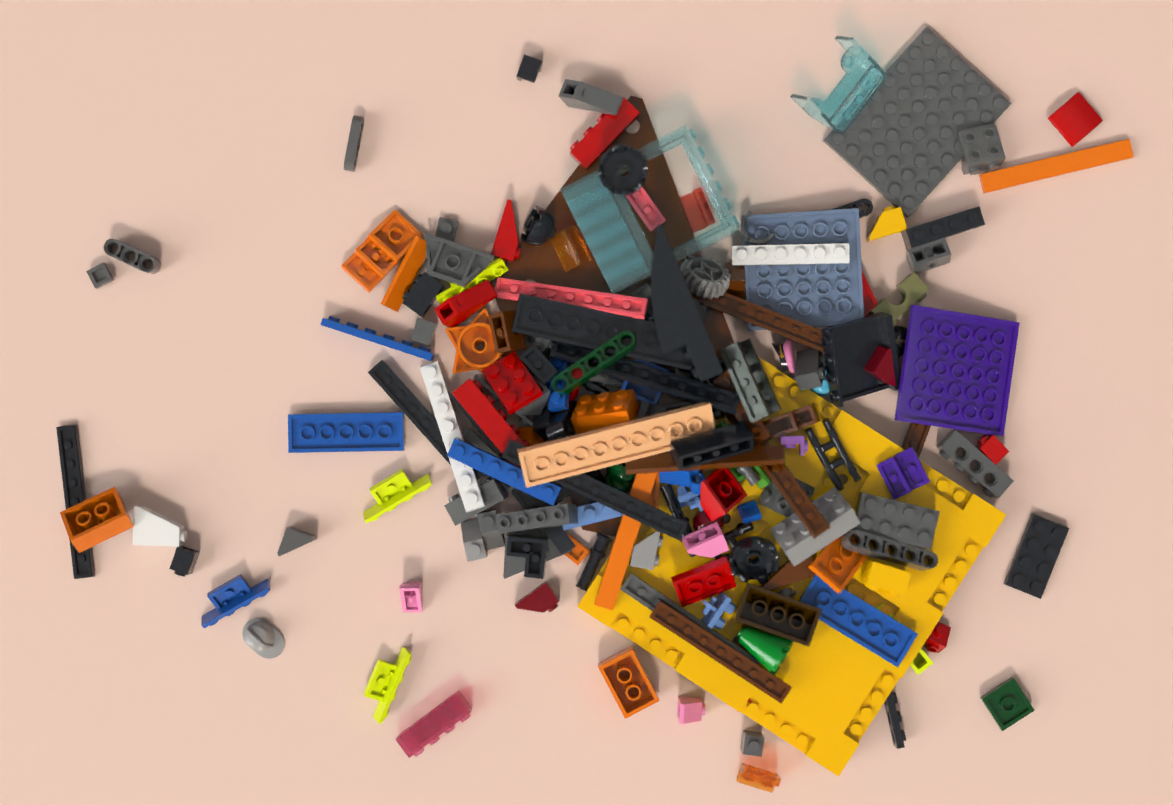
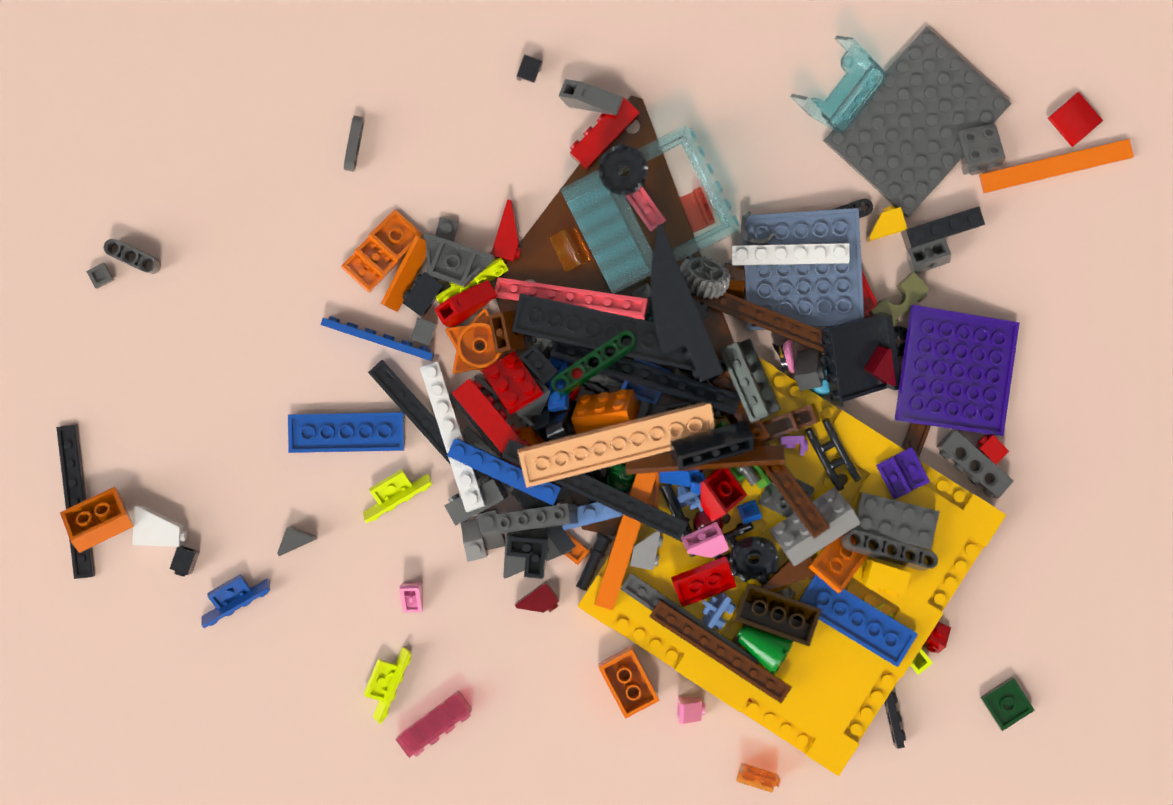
light grey piece [242,618,285,659] -> none
black cylinder [521,206,556,246] -> none
dark grey brick [740,730,764,757] -> none
black plate [1003,513,1069,599] -> none

